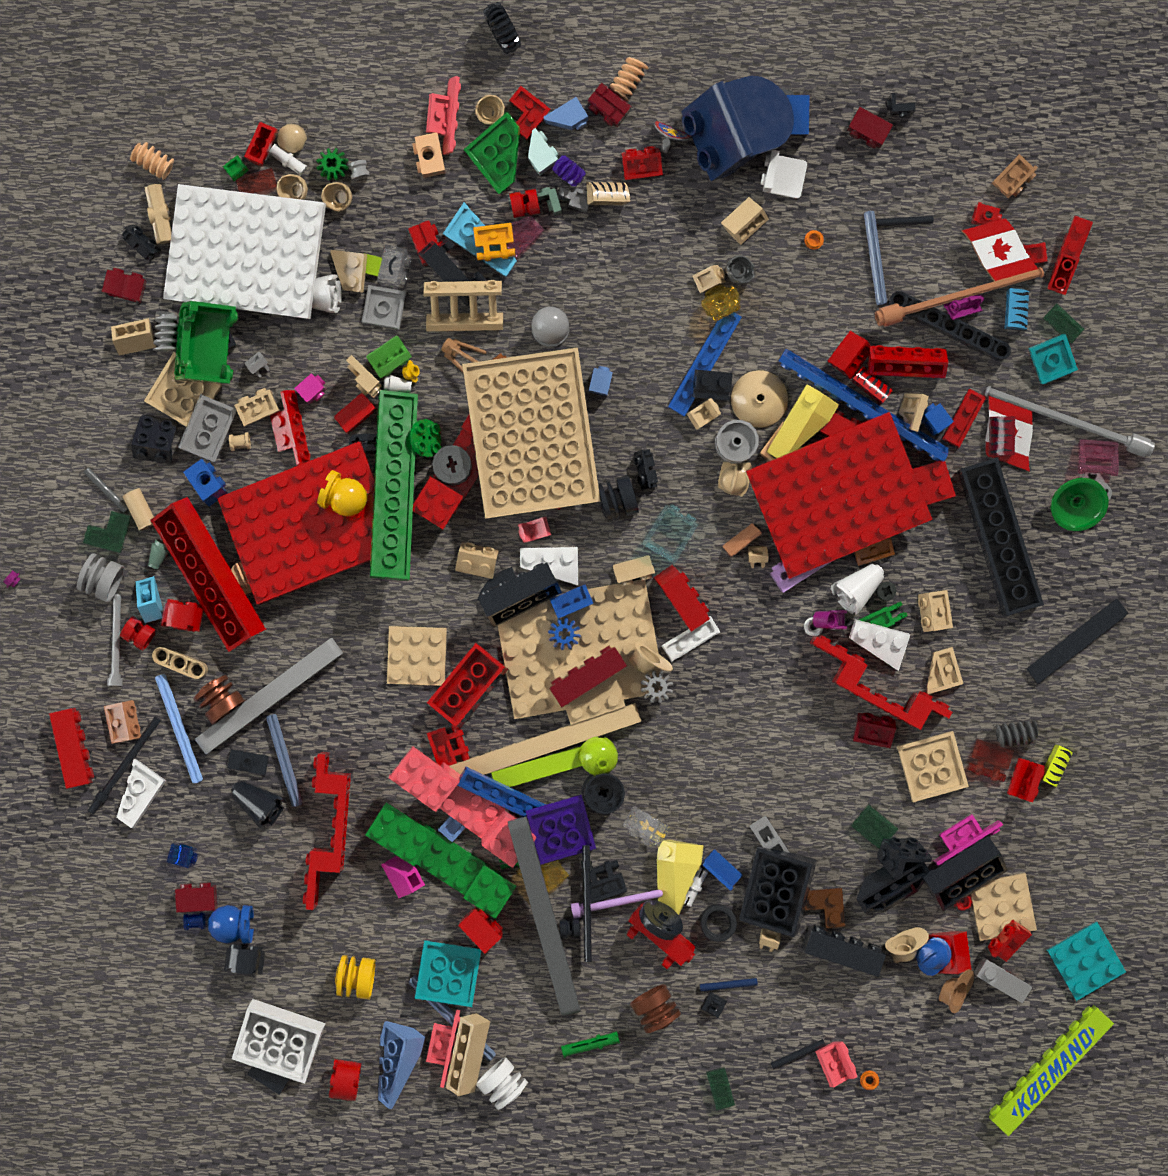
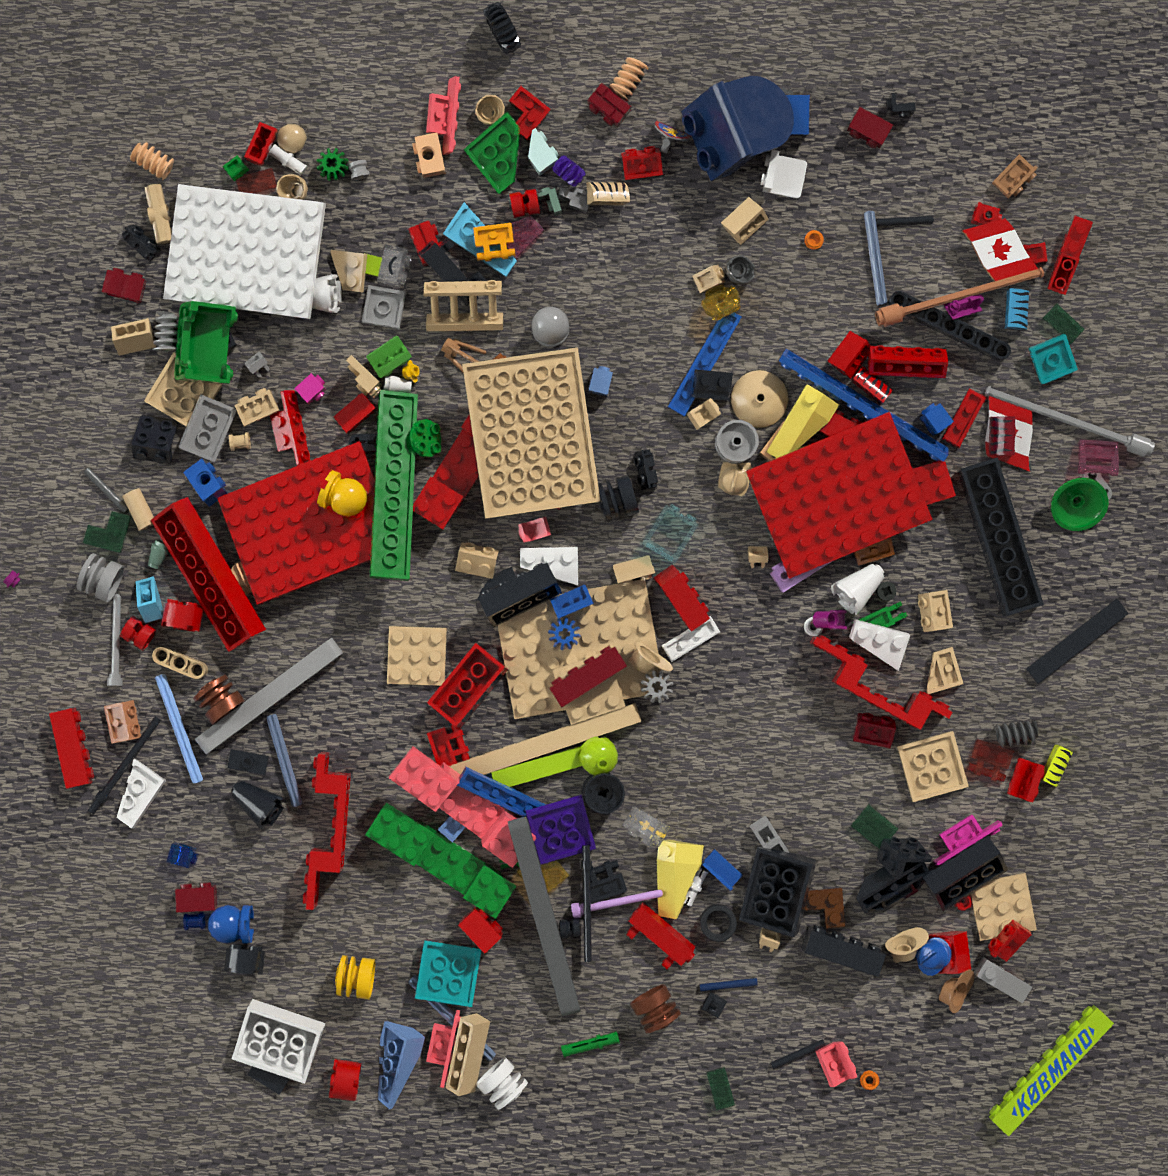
tan hair [321,182,353,212] -> none
dark pink slope [381,856,425,898] -> none
dark grey piece [433,445,472,486] -> none
medium blue slope [544,97,588,130] -> none
black wheel [639,900,683,940] -> none
nougat slope [723,524,761,557] -> none
tan wing [899,394,929,432] -> none
teal plate [1047,921,1126,1001] -> none

